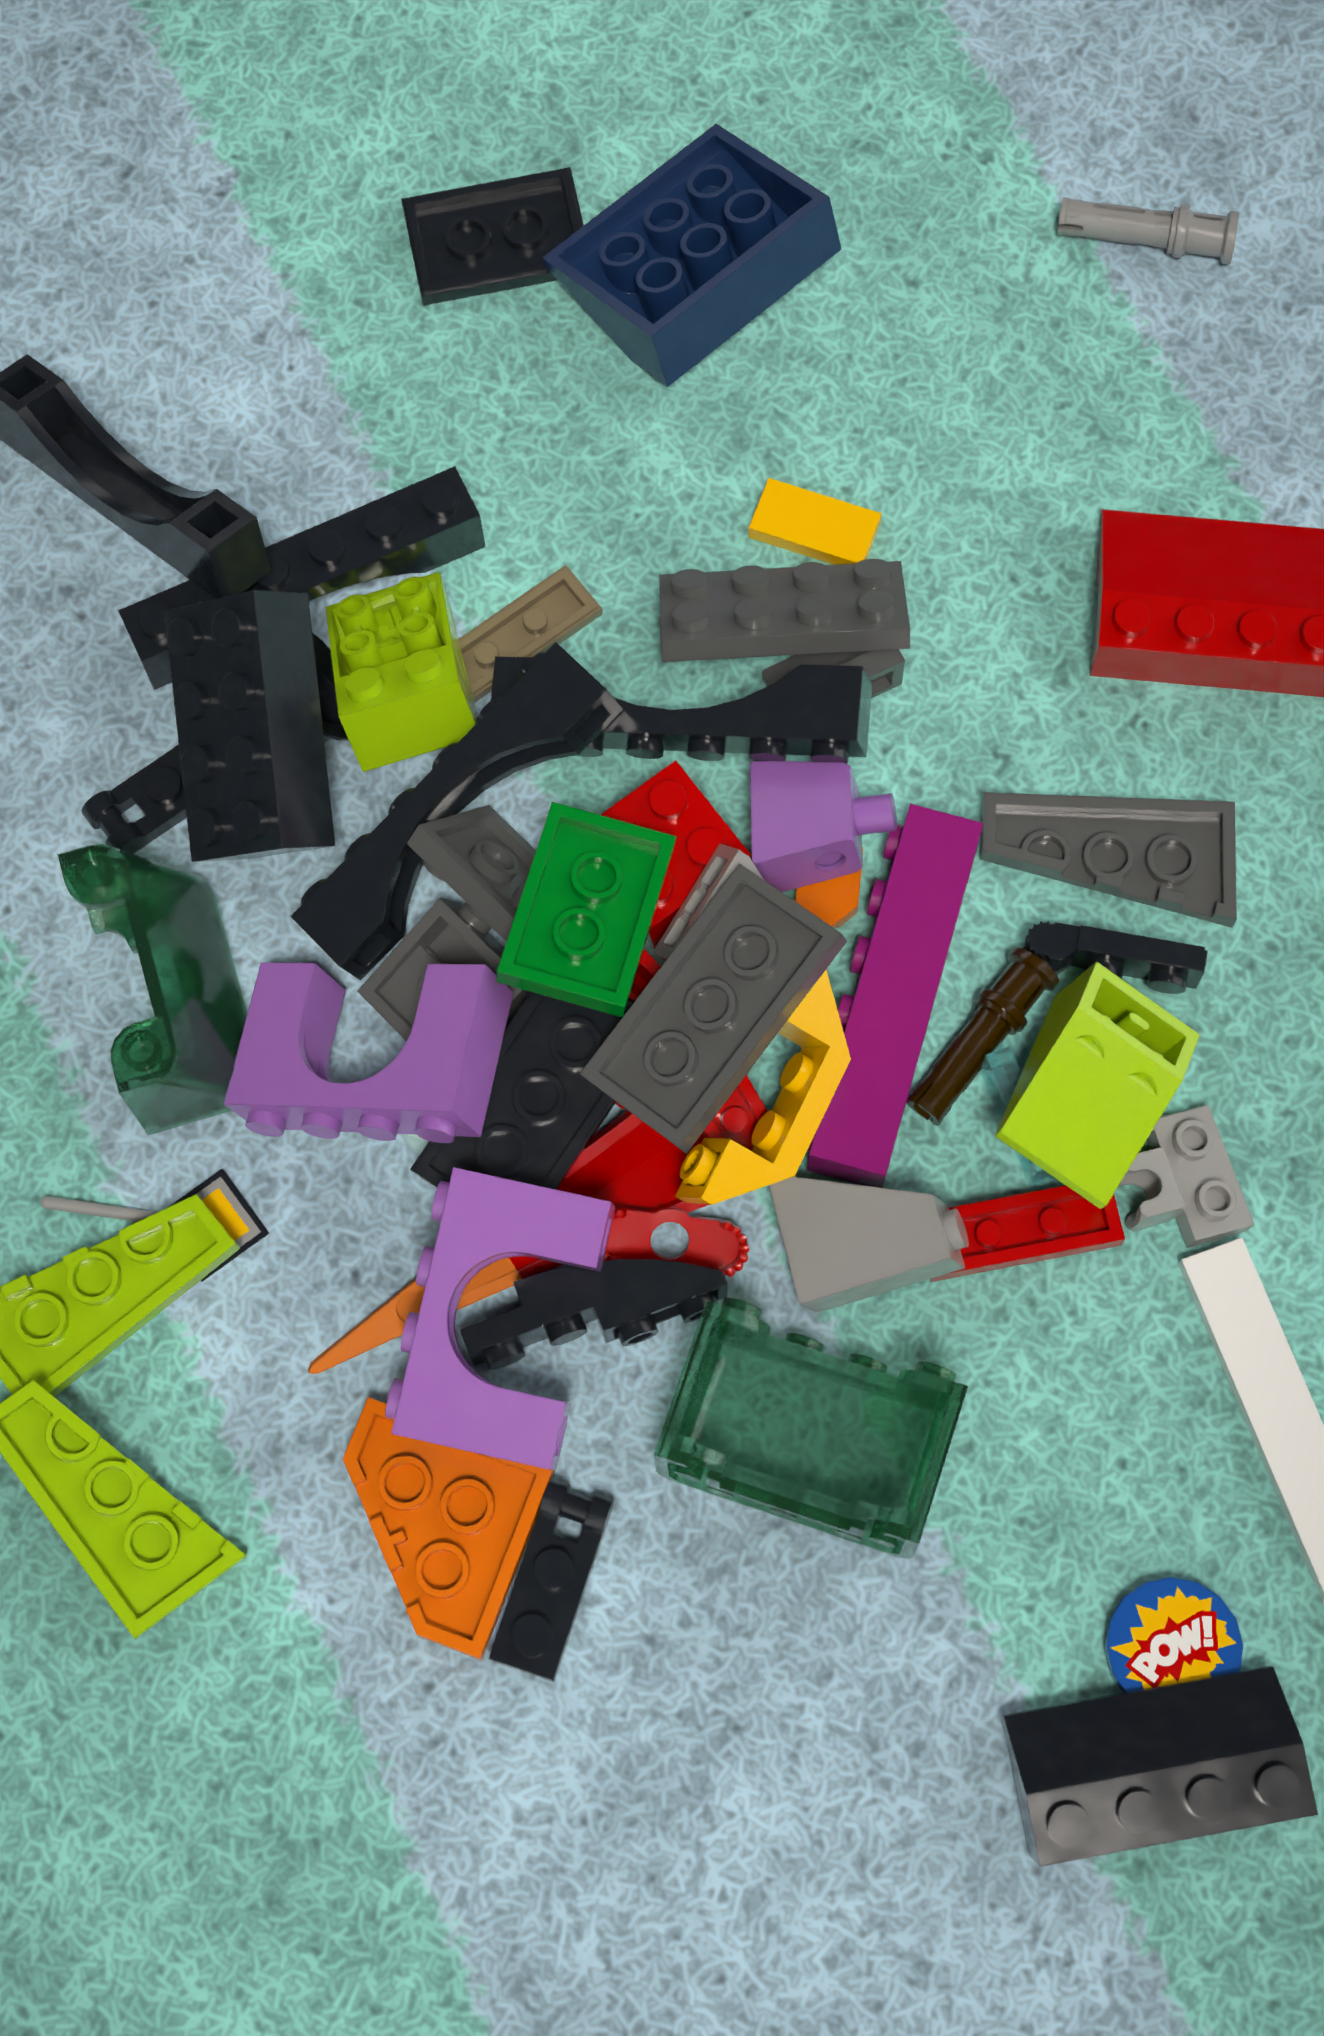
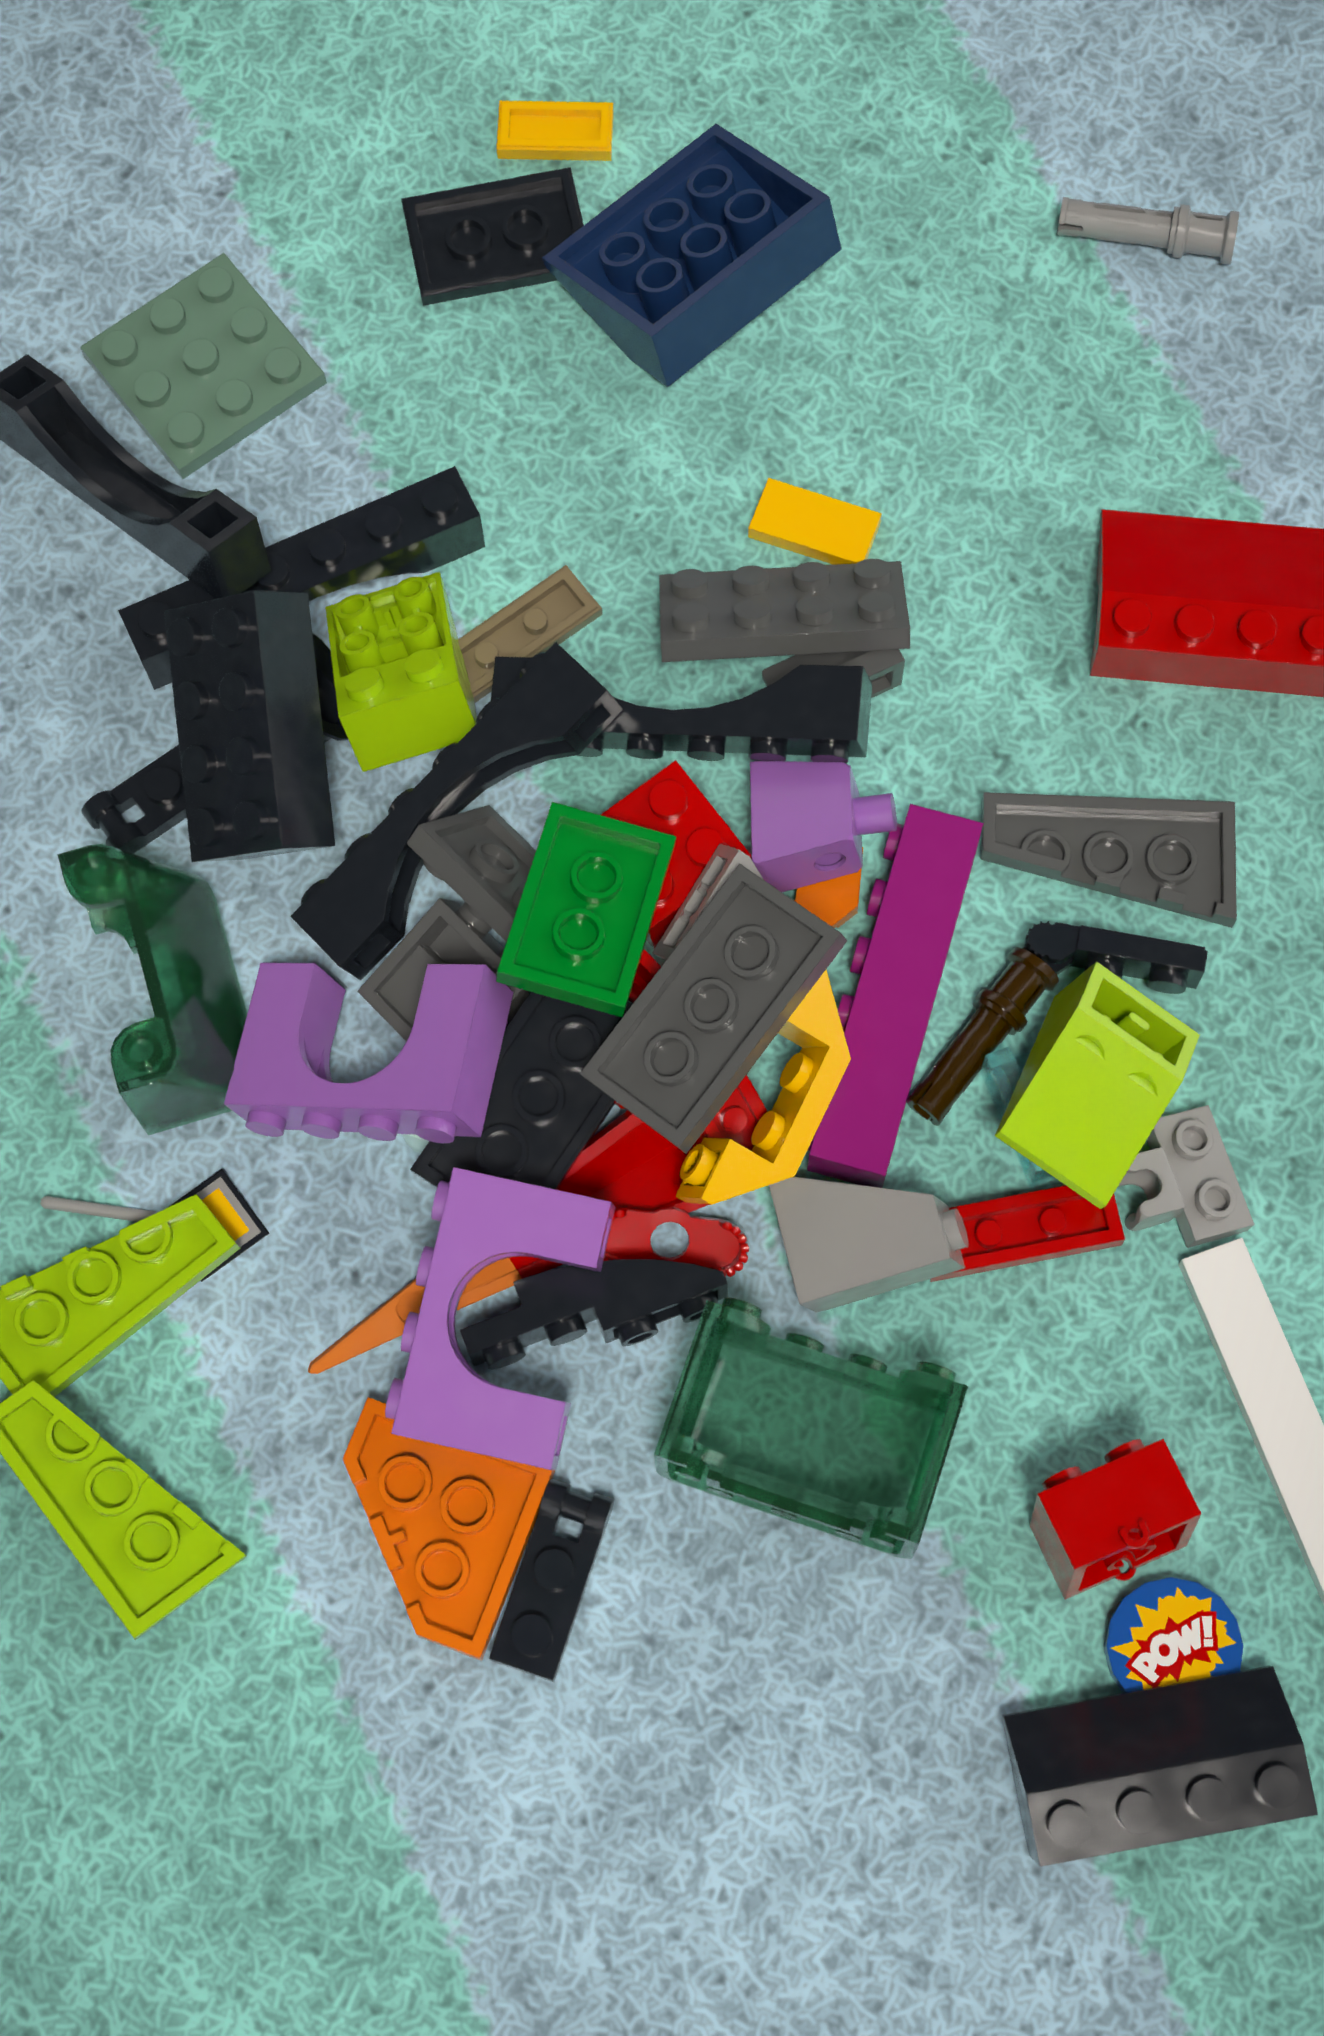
none -> sand green plate [80,253,327,480]
none -> yellow tile [496,100,614,161]
none -> red brick [1030,1439,1202,1600]

